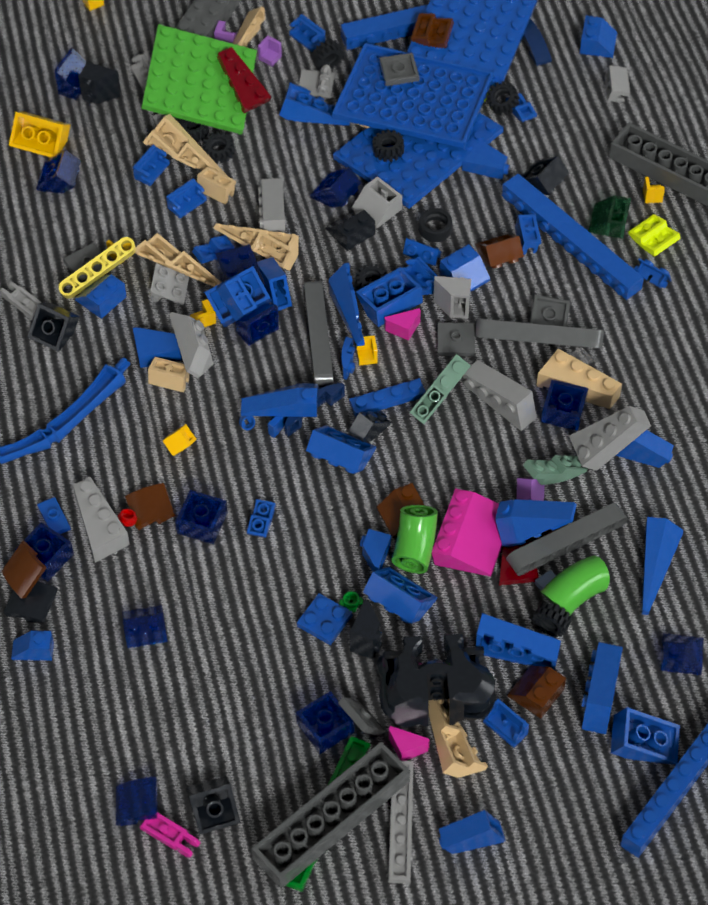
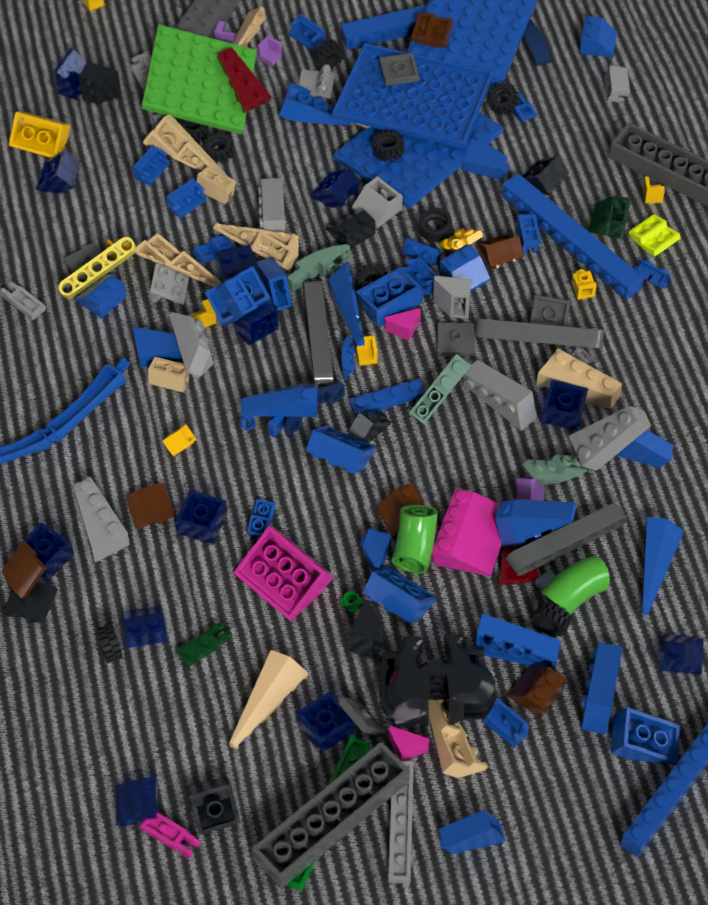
blue slope [11,631,54,661] -> none
black slope [27,302,80,352] -> none
blue plate [37,497,71,537] -> none
red plate [118,509,137,527] -> none
blue plate [297,593,352,646] -> none
none -> black tyre [95,624,123,664]
none -> dark green hinge [175,622,233,668]
none -> tan wedge [229,650,308,749]
none -> dark pink slope [234,526,334,621]
none -> sand green slope [287,244,350,292]
none -> yellow plate [440,228,483,250]
none -> yellow brick [572,269,596,300]

